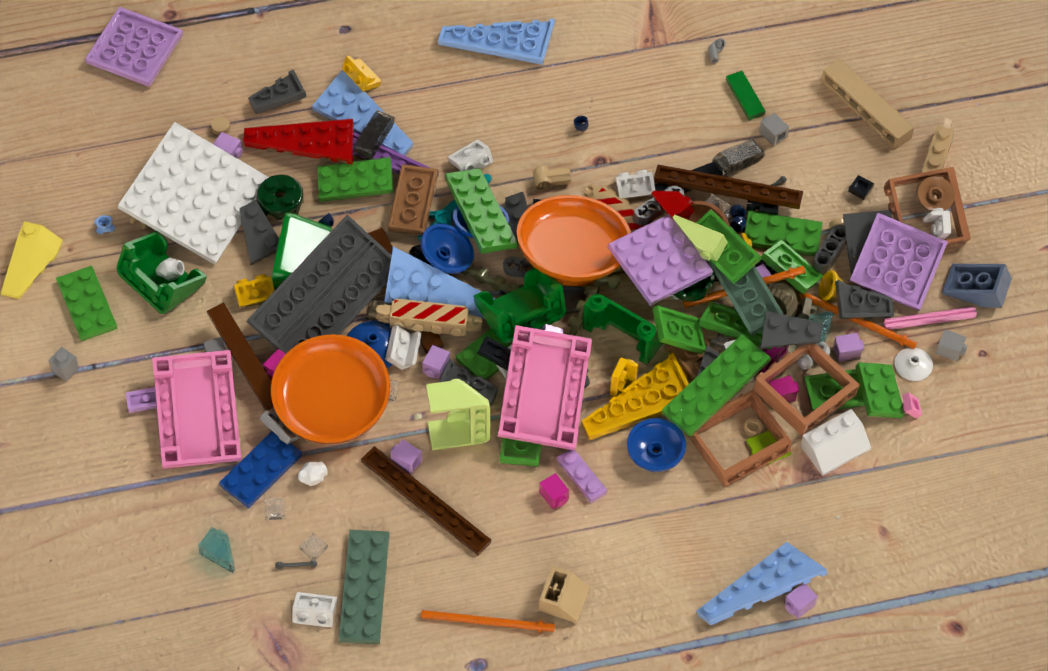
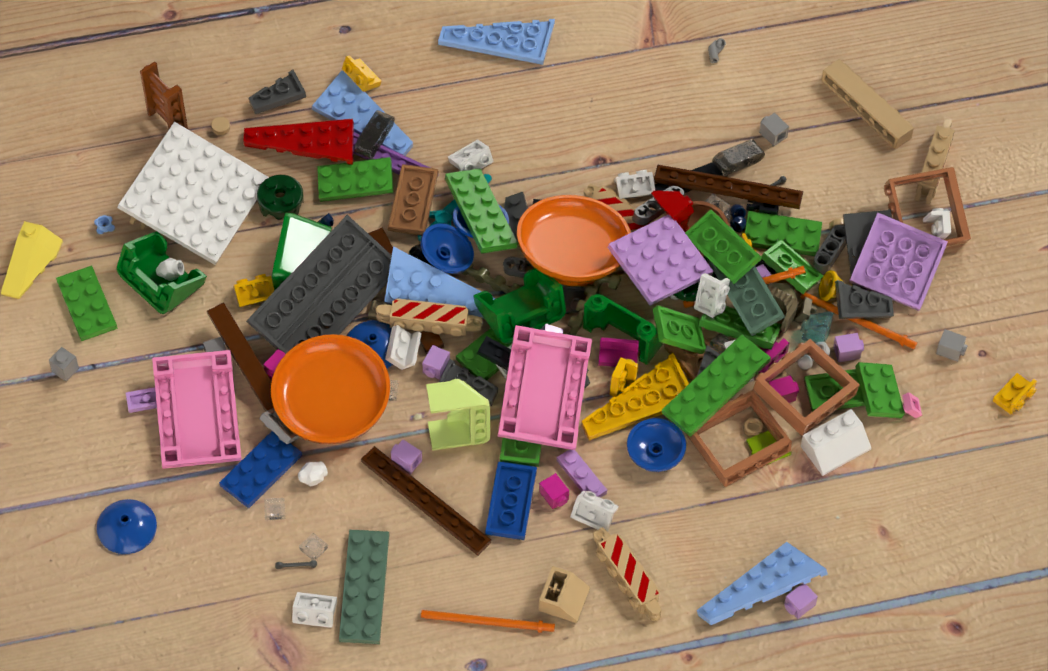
lavender plate [85,7,183,87] -> none
clear light blue slope [198,527,235,573] -> none
lavender brick [213,132,243,159] -> none
dark grey wing [239,200,279,265] -> none
tan piece [533,166,571,191] -> none
dark blue hinge [574,116,589,132] -> none
yellowish green slope [673,215,728,262] -> none
green tile [726,70,766,120] -> none
dark grey wing [760,311,823,349] -> none
black plate [848,175,874,200] -> none
bright pink axle [883,307,977,330] -> none
white dish [894,348,933,382] -> none
medium nougat dish [917,176,955,211] -> none
sand blue slope [942,264,1012,308] -> none
none -> blue dish [97,499,157,554]
none -> dark orange fence [140,61,188,131]
none -> blue plate [485,462,537,540]
none -> white bracket [570,491,619,532]
none -> tan hinge [593,527,661,622]
none -> dark pink panel [598,337,639,367]
none -> white bracket [694,273,730,318]
none -> yellow bracket [993,373,1037,414]

